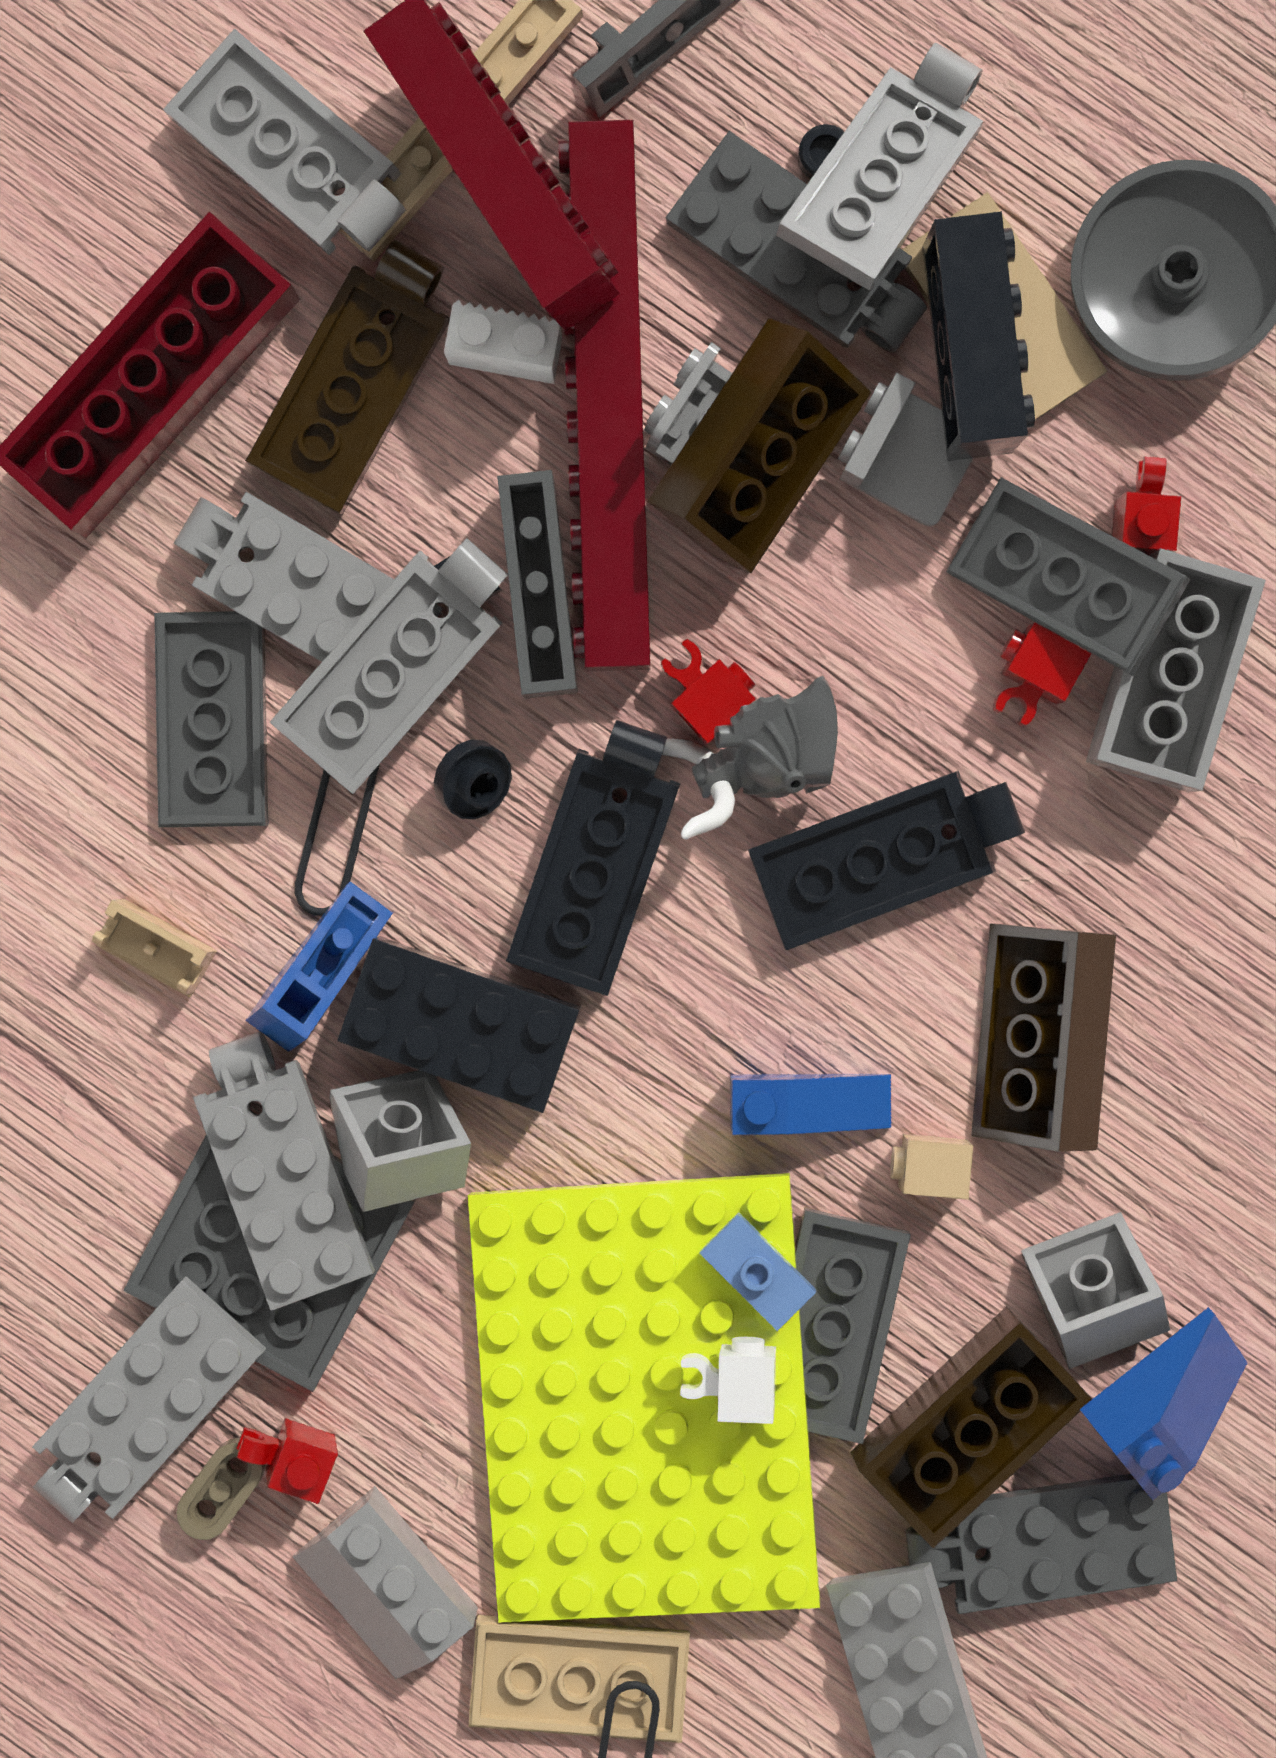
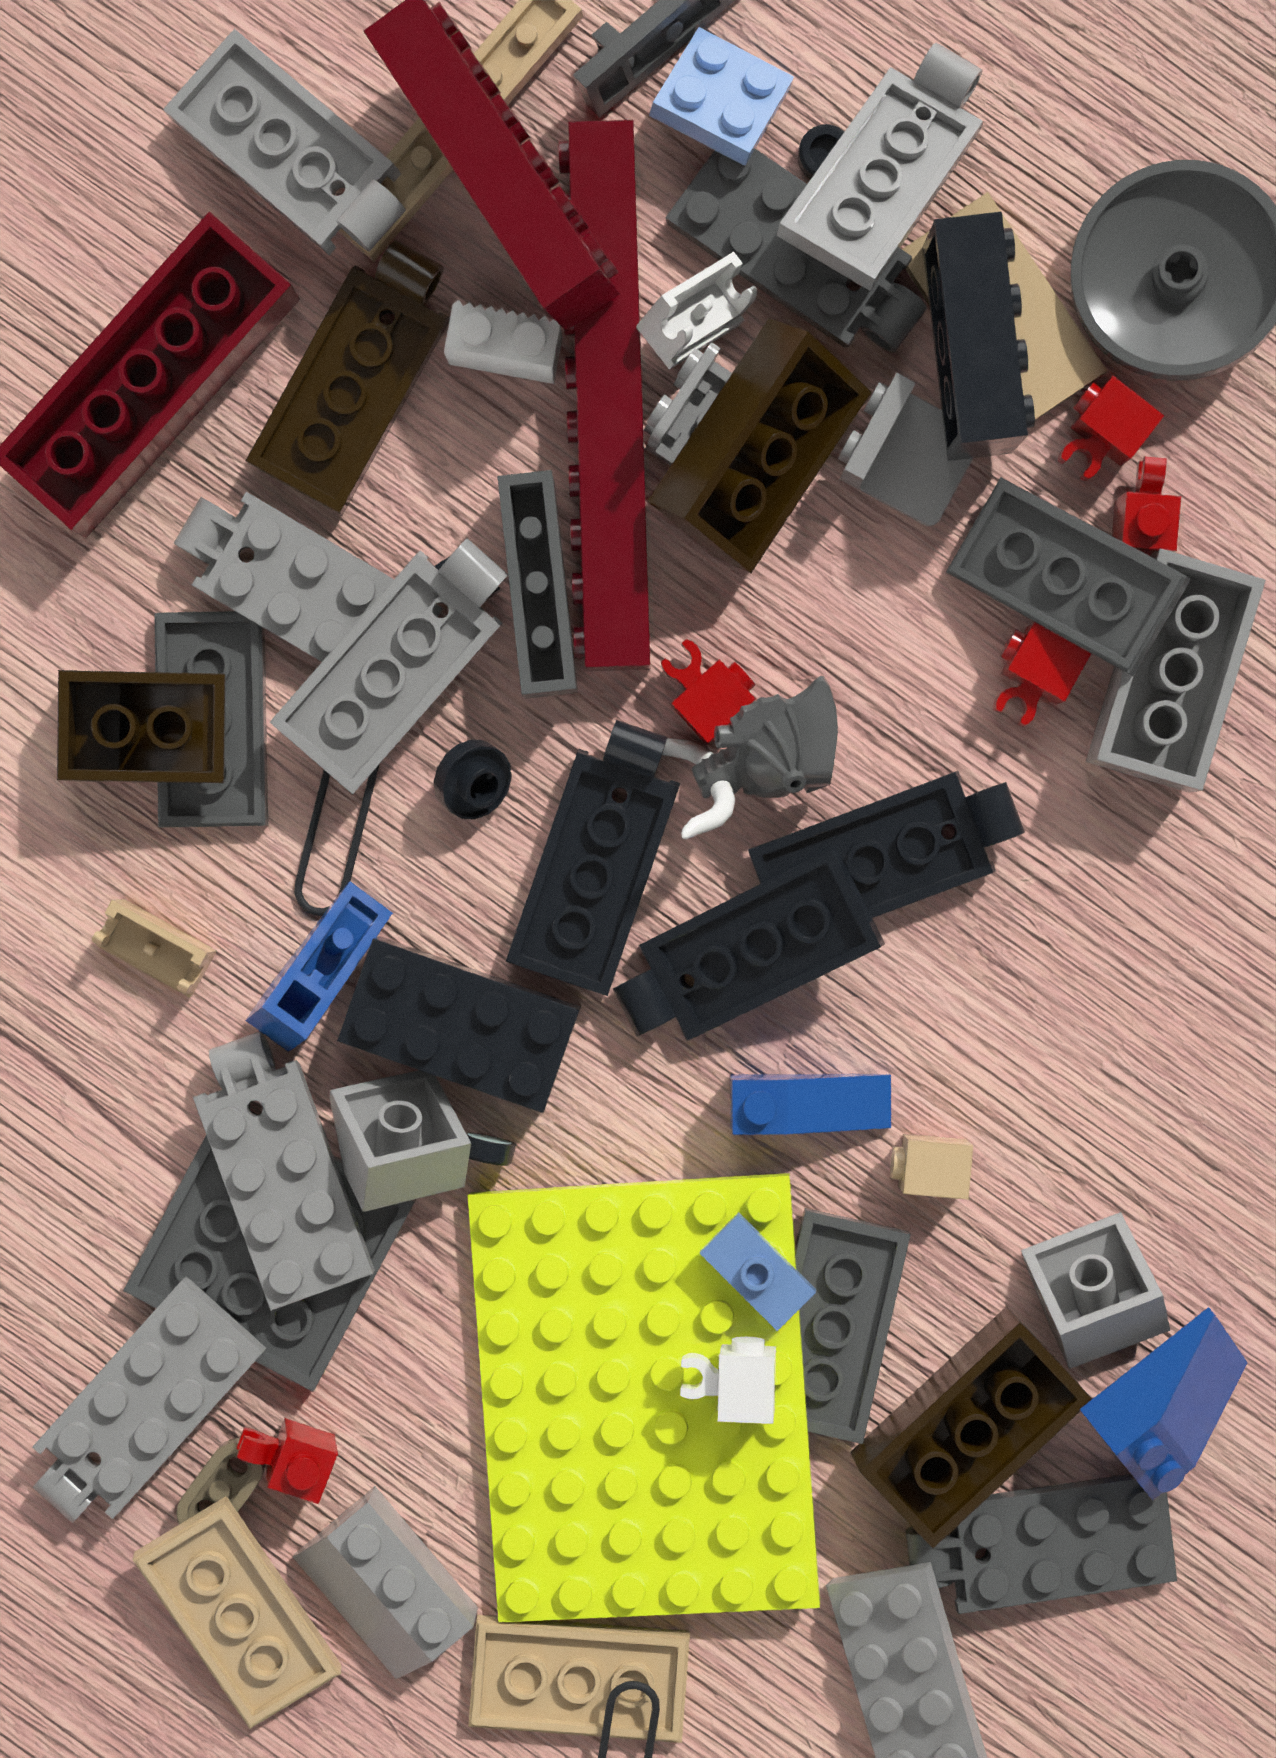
dark brown slope [971,923,1116,1152] -> none
none -> dark brown slope [57,670,226,783]
none -> tan tile [132,1496,342,1729]
none -> black tile [466,1132,516,1166]
none -> black hinge [613,846,885,1041]
none -> white hinge [636,252,757,370]
none -> light blue plate [649,27,794,166]
none -> red brick [1058,376,1164,482]

